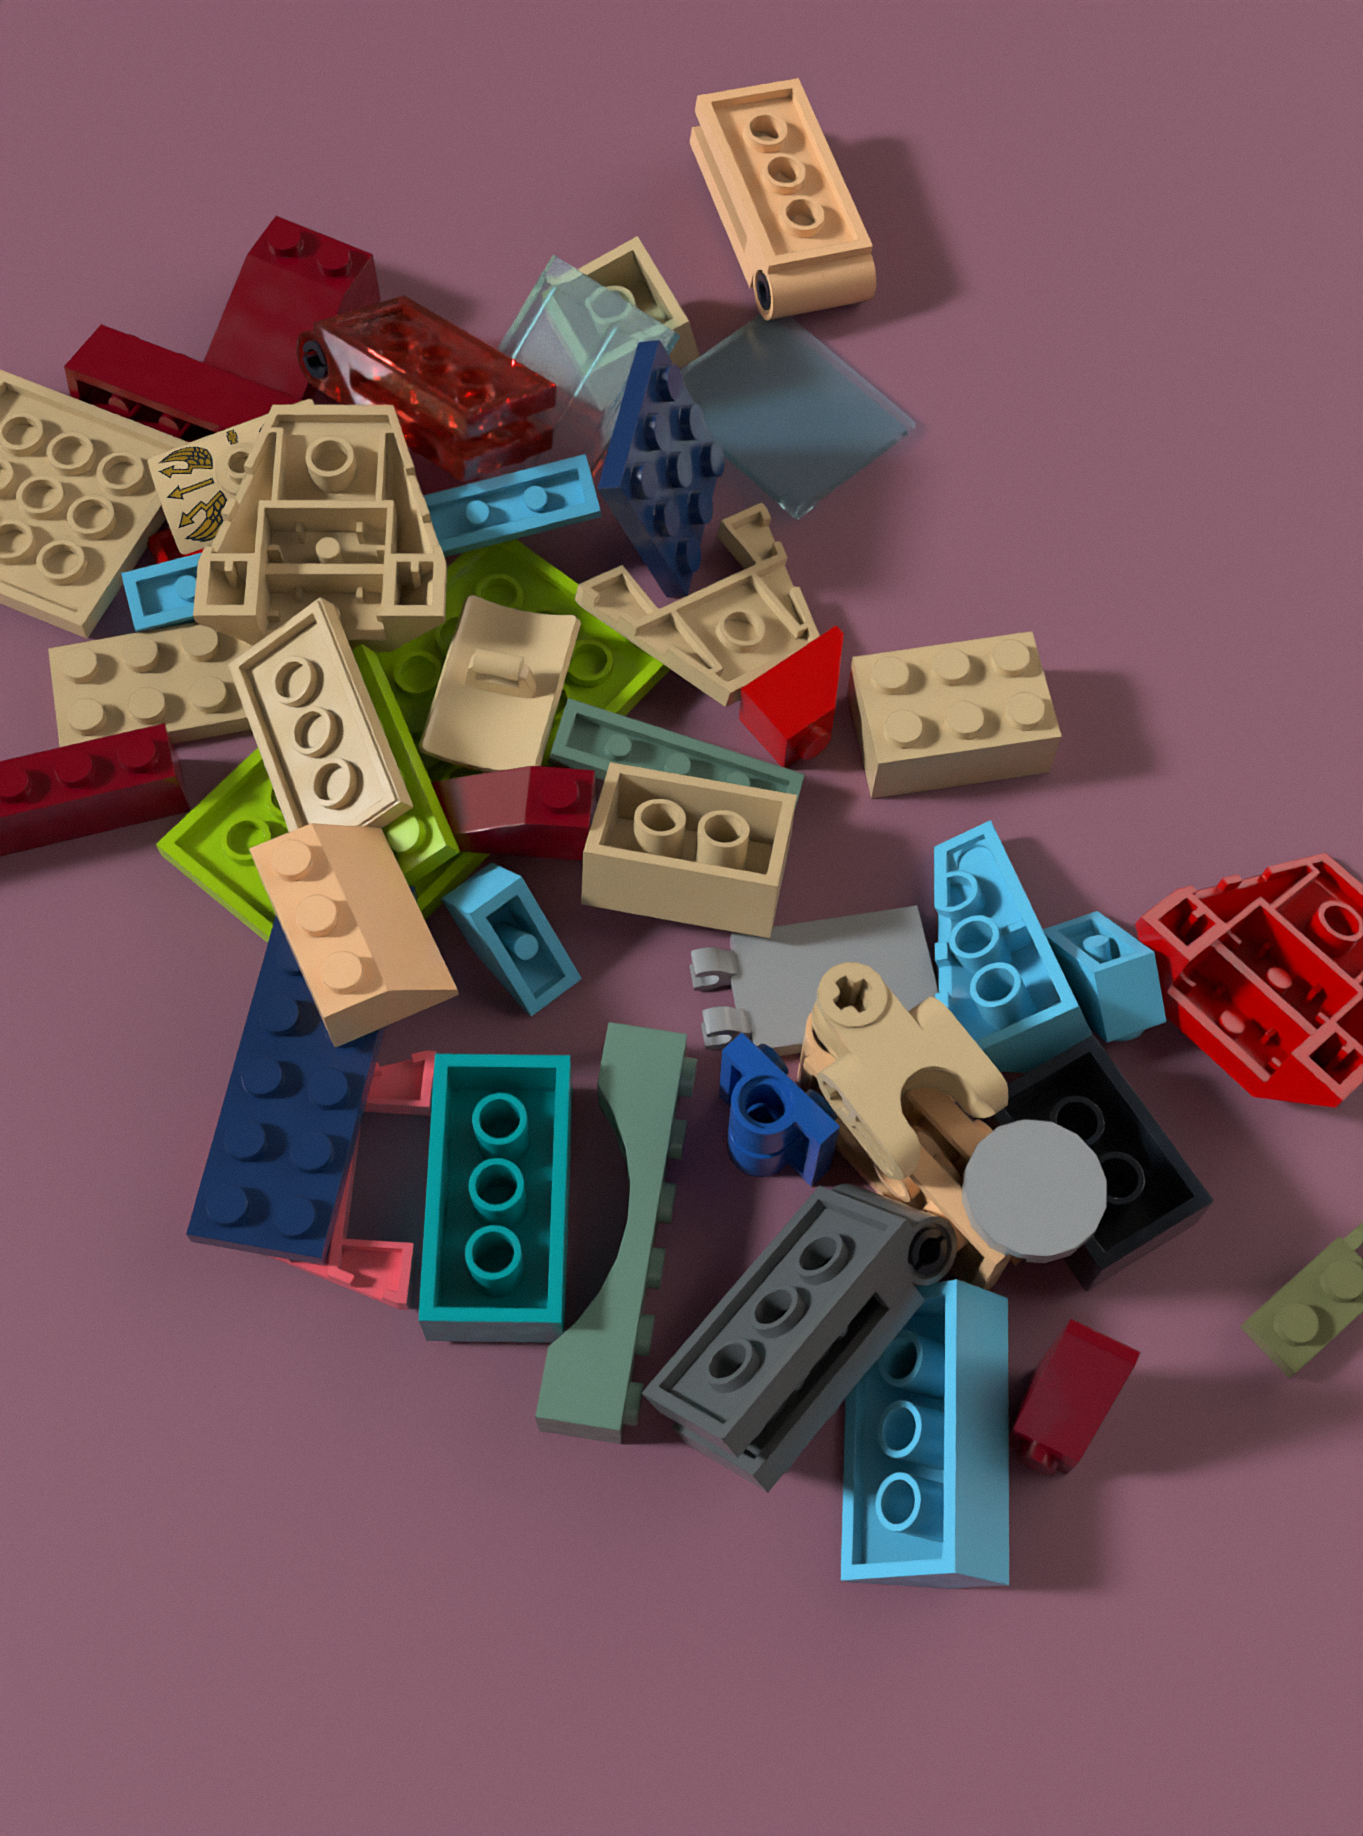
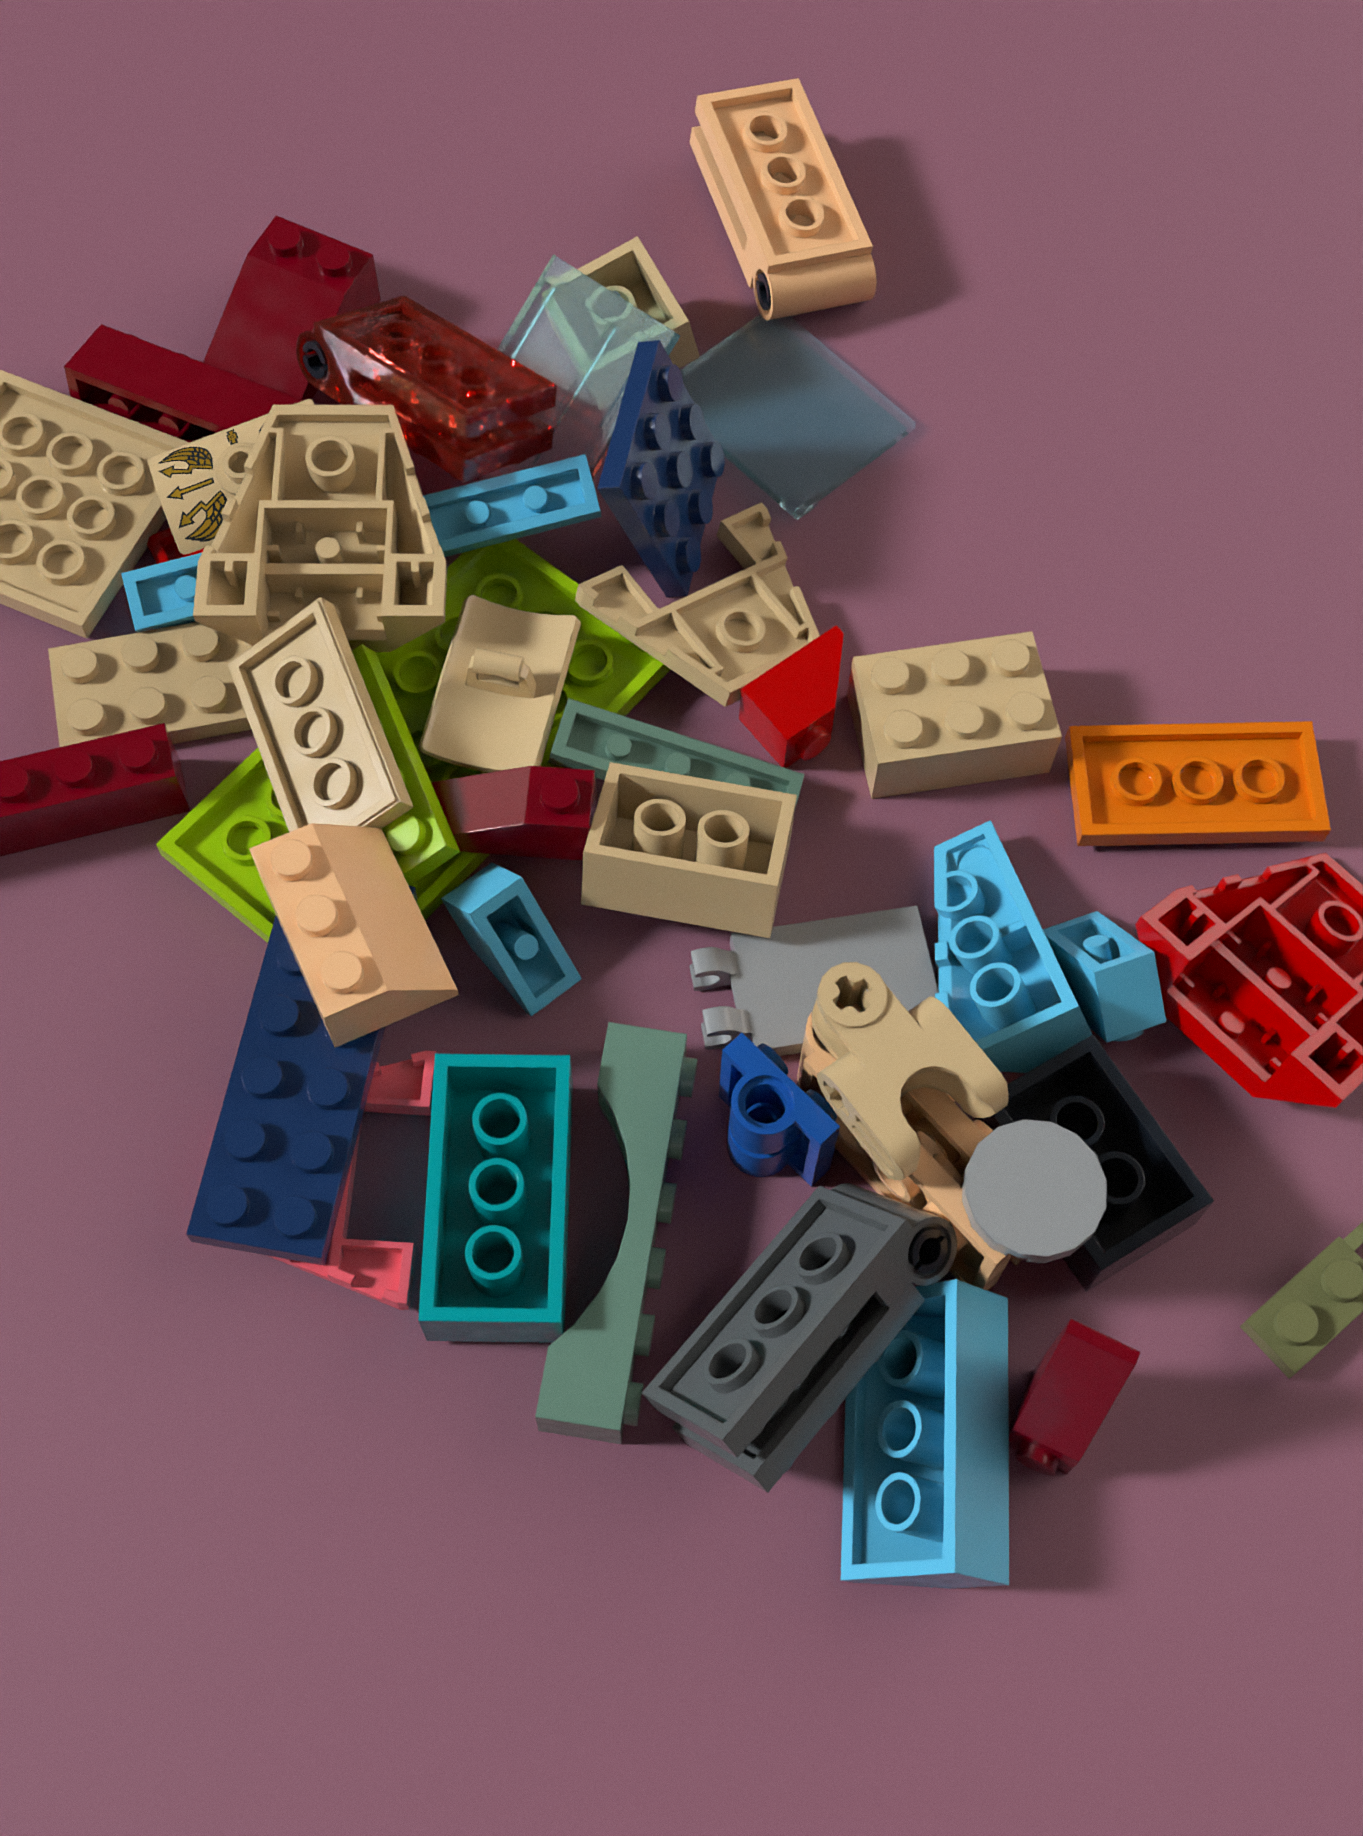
none -> orange plate [1065,721,1331,846]

